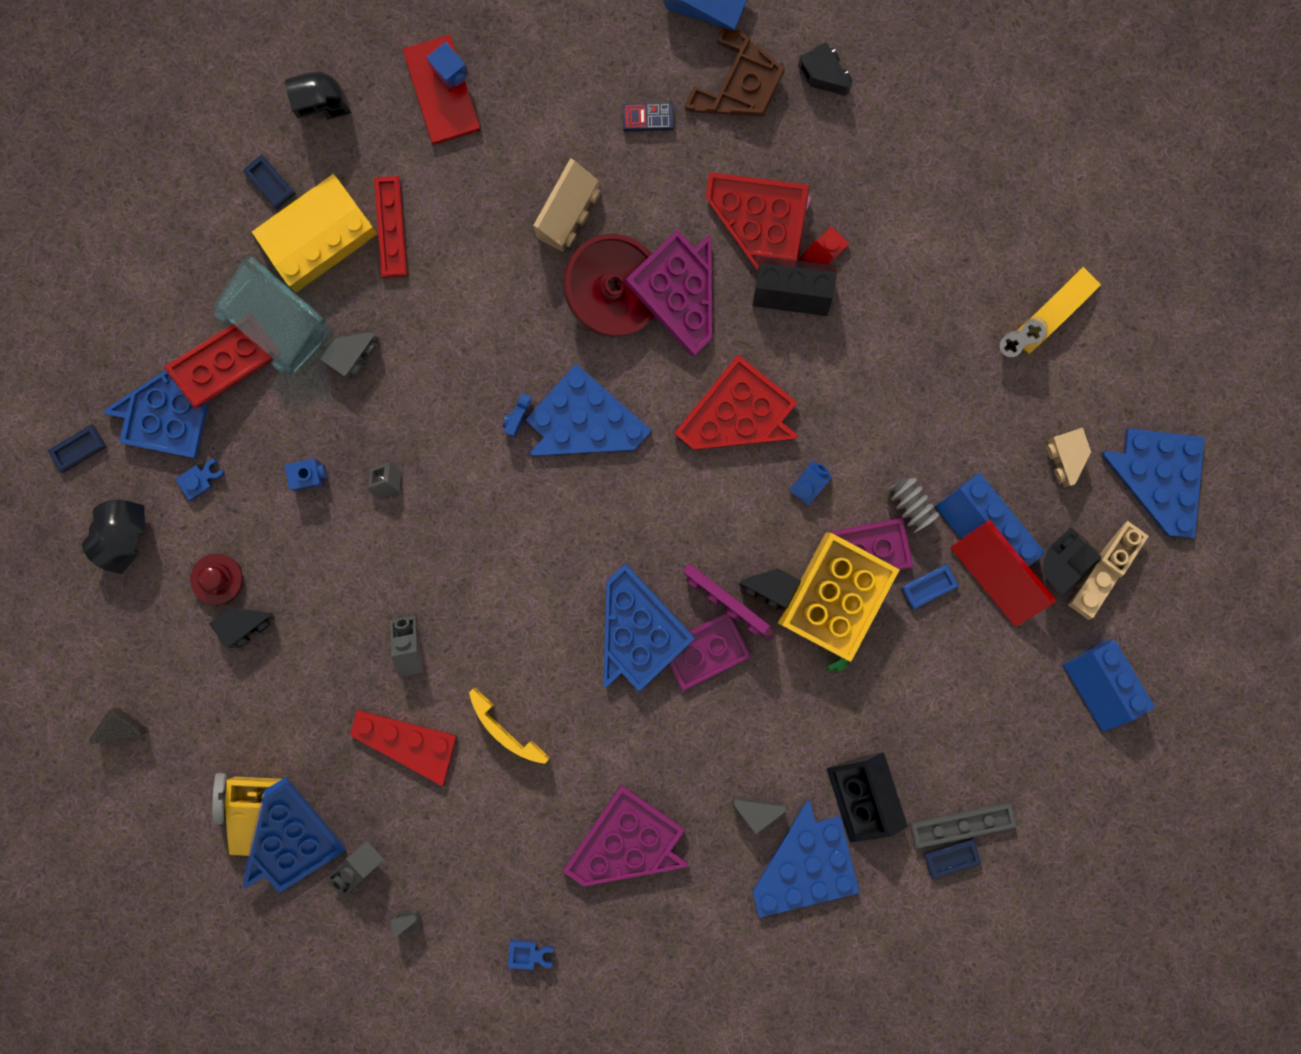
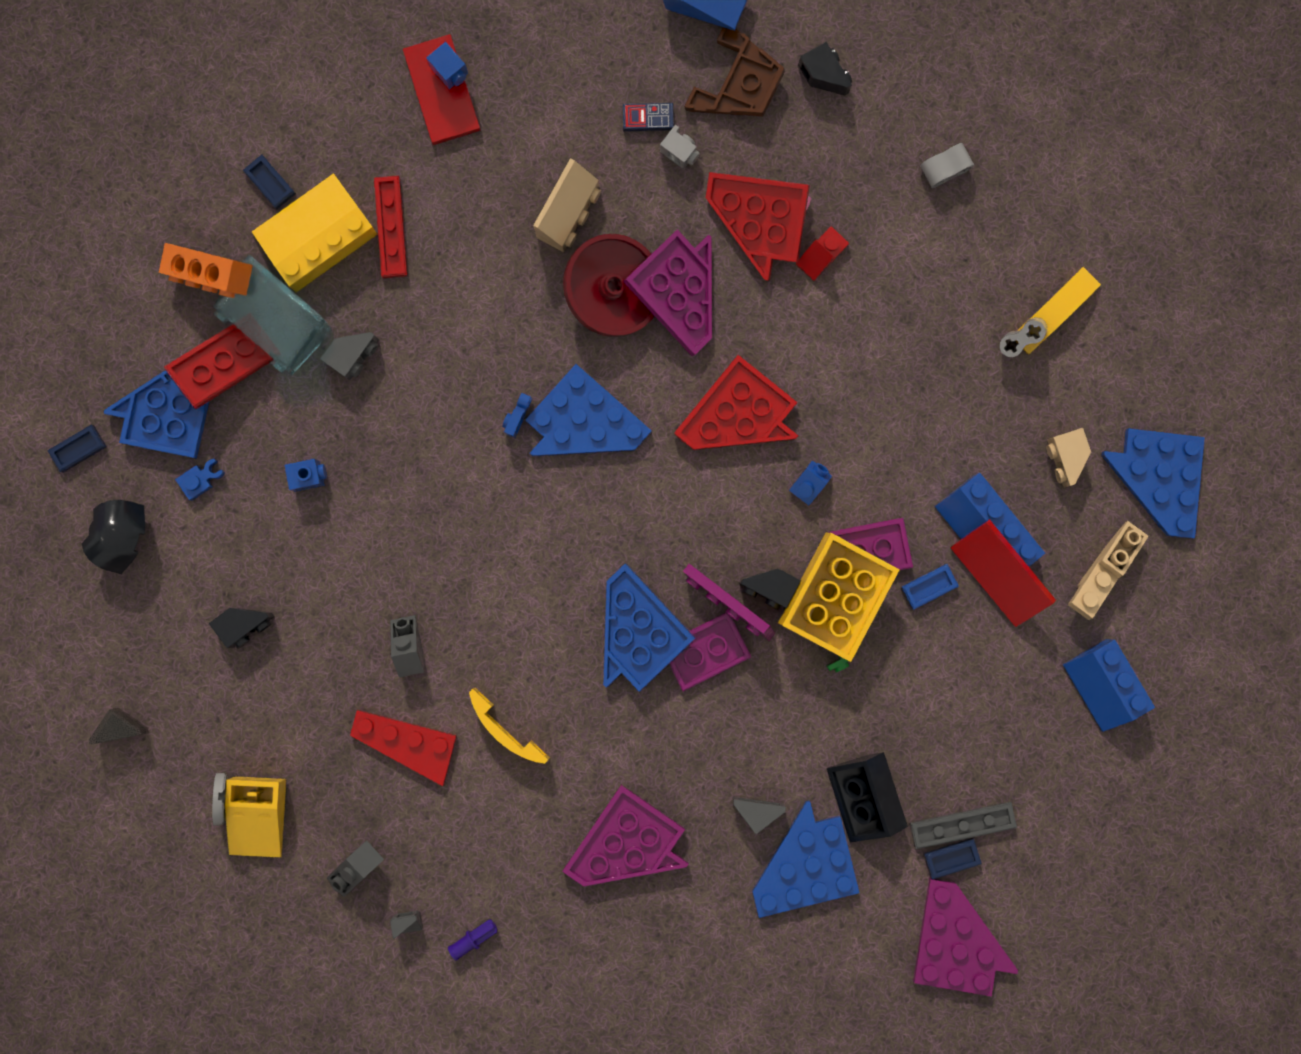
dark red plate [190,554,243,605] -> none
blue wing [243,777,345,893] -> none
black brick [285,72,351,120] -> none
dark grey slope [368,462,401,498] -> none
blue plate [508,939,554,970] -> none
black slope [752,255,837,316] -> none
light grey piece [886,476,939,533] -> none
black brick [1043,527,1101,595] -> none
none -> orange brick [159,243,253,298]
none -> dark purple axle [448,919,498,961]
none -> light grey brick [660,125,700,170]
none -> magenta wing [913,878,1018,997]
none -> light grey axle [920,143,974,188]

